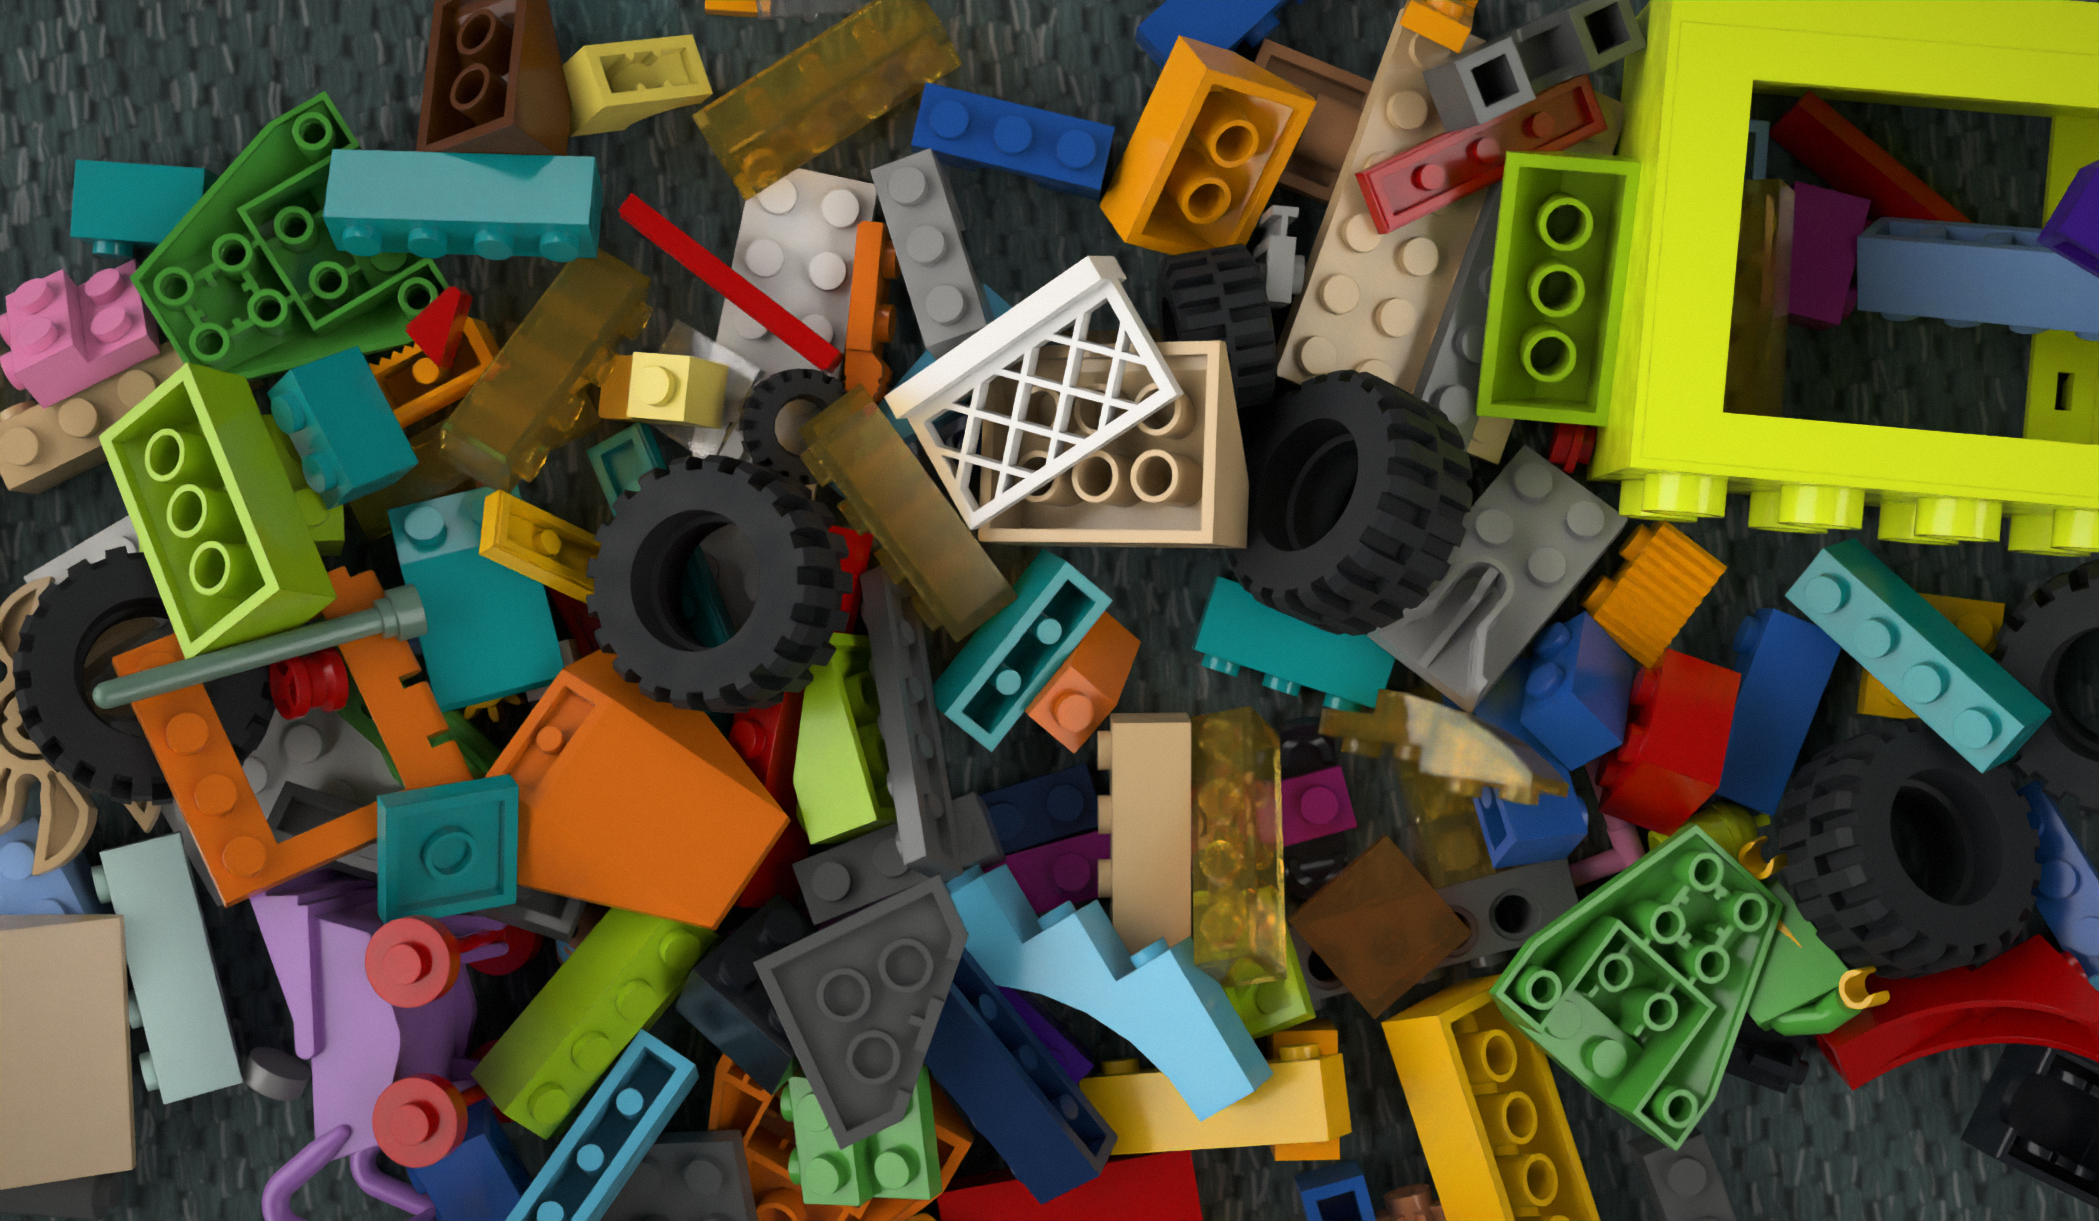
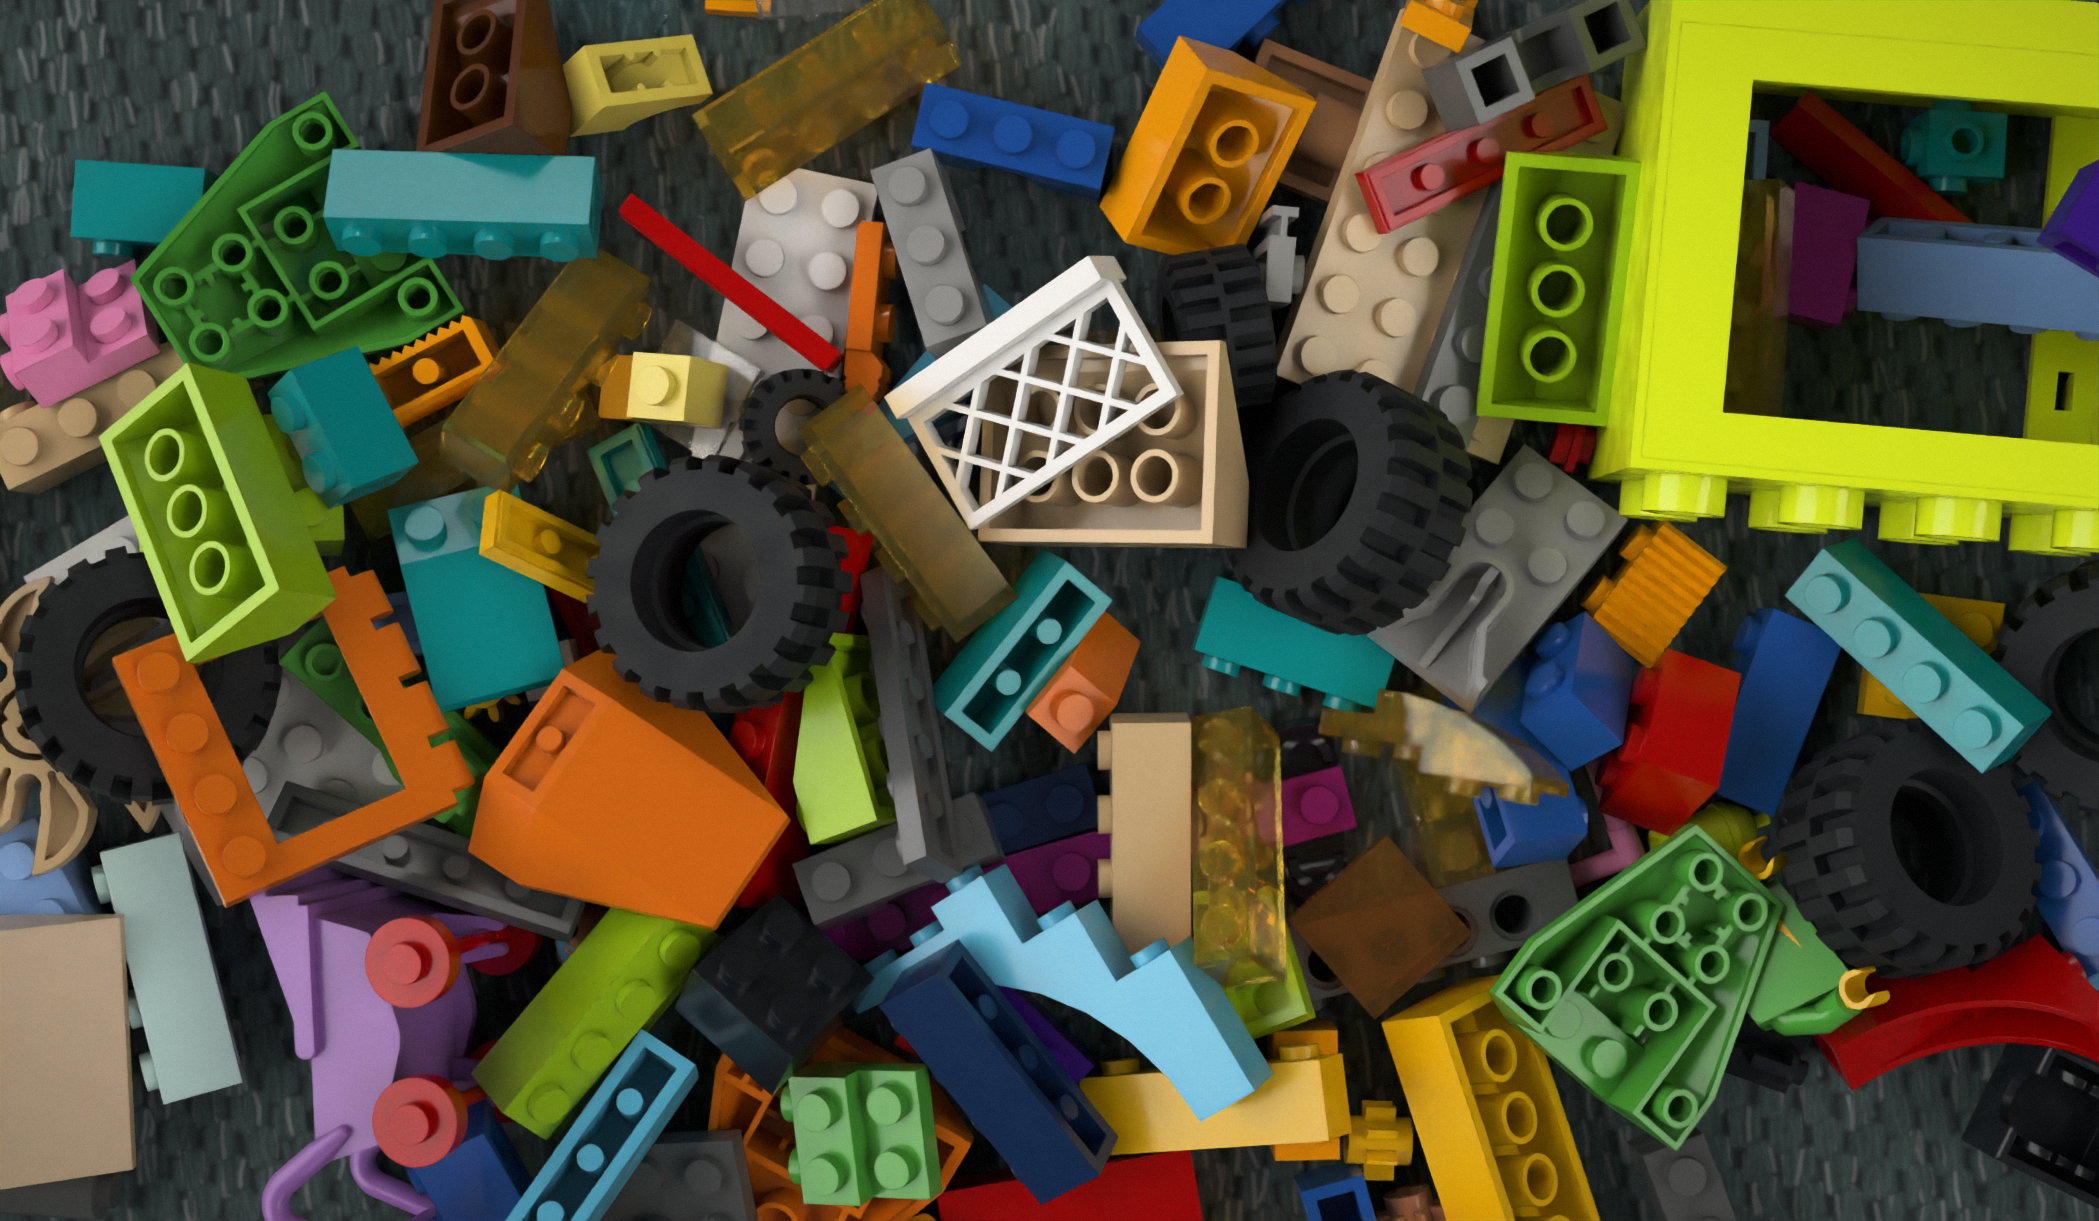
sand green piece [92,583,427,709] -> none
light grey tile [241,1047,312,1101] -> none
red wheel [269,647,349,720] -> none
teal plate [377,774,519,924] -> none
red slope [405,286,473,369] -> none
dark grey plate [753,873,969,1150] -> none
none -> yellow gear [1343,1100,1413,1181]
none -> teal brick [1899,100,2008,197]

